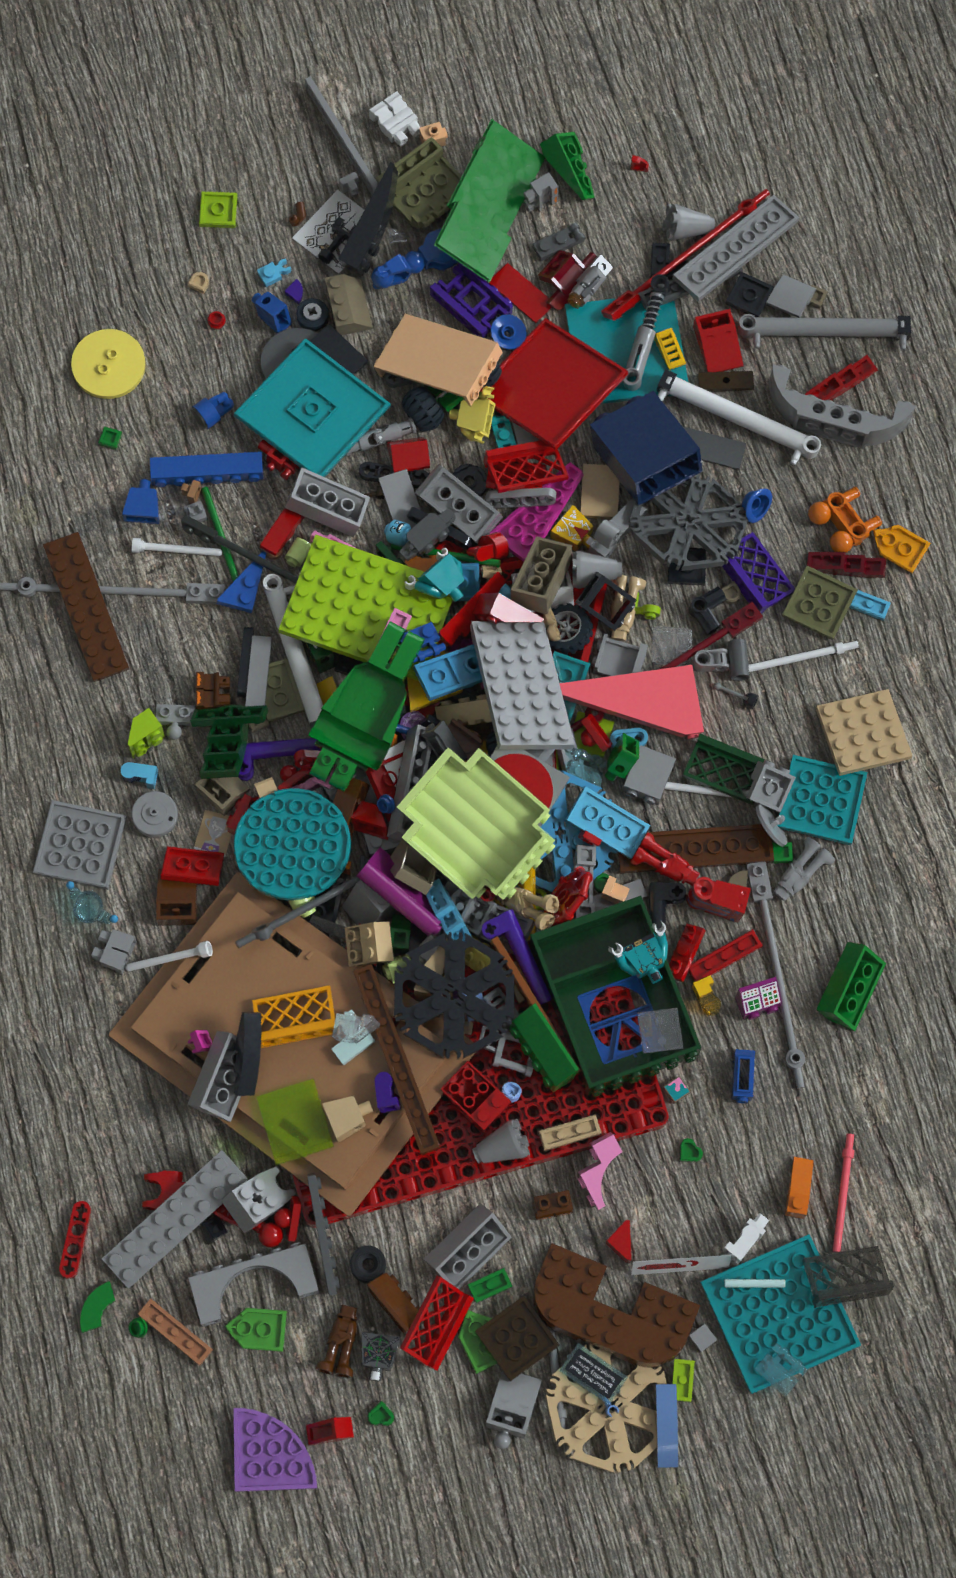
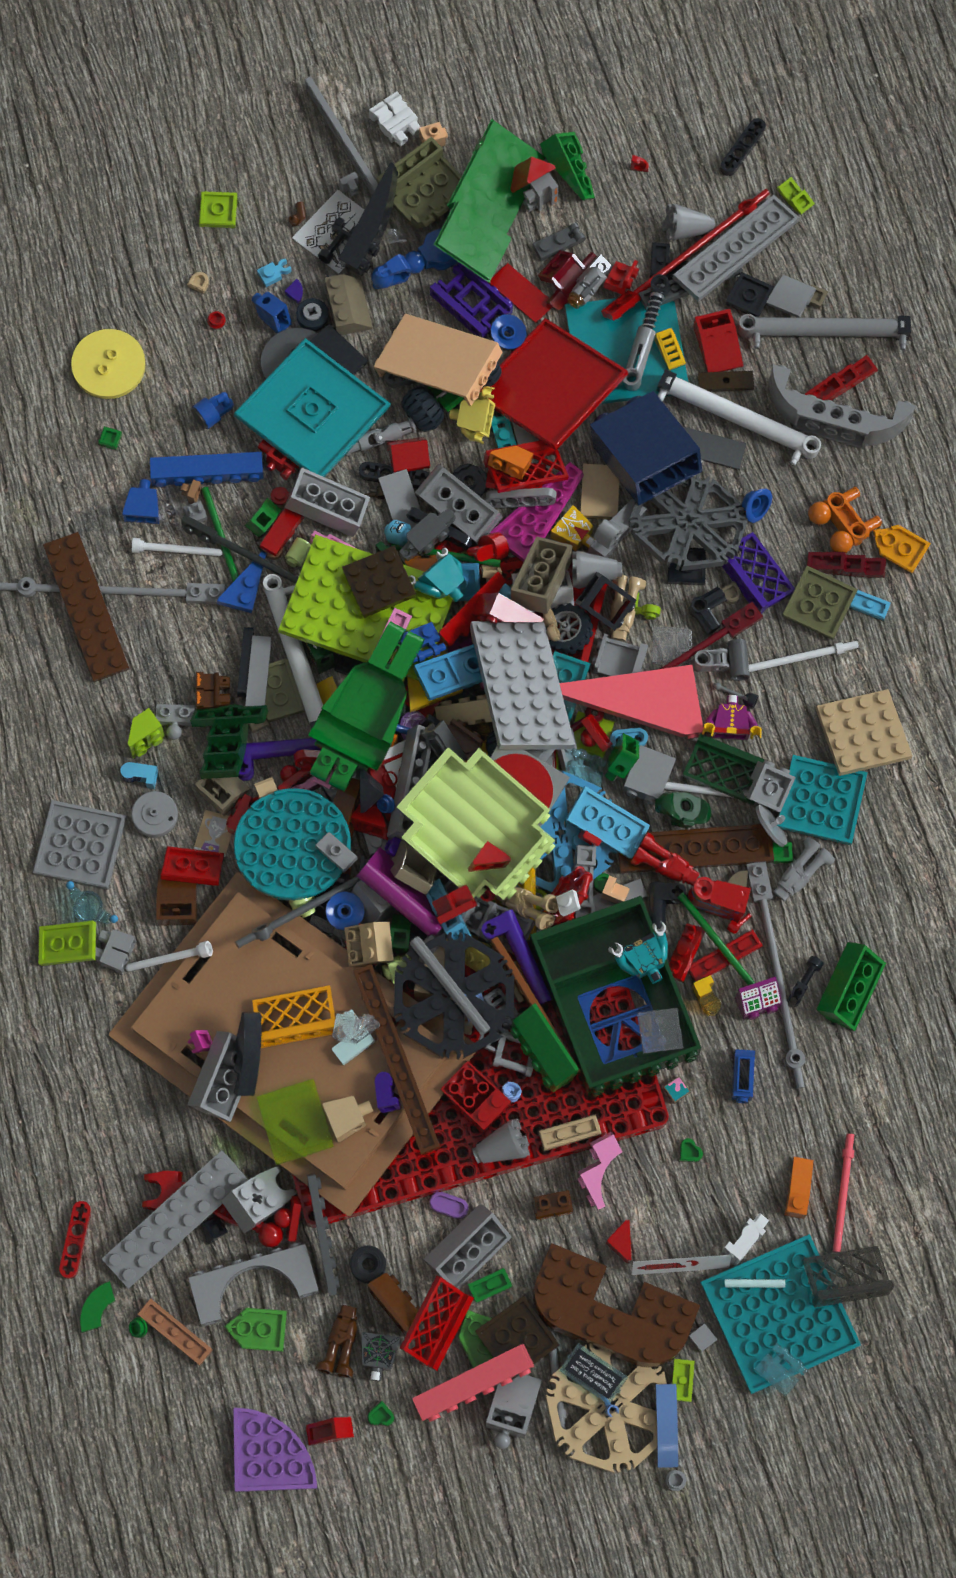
none -> lime plate [38,920,96,966]
none -> green slope [244,497,281,538]
none -> red plate [271,487,289,505]
none -> light grey plate [315,832,358,872]
none -> blue dish [326,891,365,931]
none -> dark brown plate [342,546,417,618]
none -> black slope [360,769,384,813]
none -> dark purple tile [385,836,401,857]
none -> light grey axle [410,937,490,1035]
none -> coral brick [412,1344,535,1422]
none -> medium lavender tile [430,1192,468,1219]
none -> red panel [432,885,477,924]
none -> red slope [468,841,511,872]
none -> orange slope [488,446,533,480]
none -> red slope [511,157,555,193]
none -> white plate [556,889,581,916]
none -> red bracket [603,260,639,295]
none -> dark green piece [655,792,712,829]
none -> light grey plate [666,1470,686,1491]
none -> green piece [677,893,755,985]
none -> magenta torso [702,695,762,740]
none -> black beam [720,118,766,176]
none -> red hand [727,913,752,934]
none -> lime slope [776,177,815,215]
none -> black bar [787,956,824,1007]

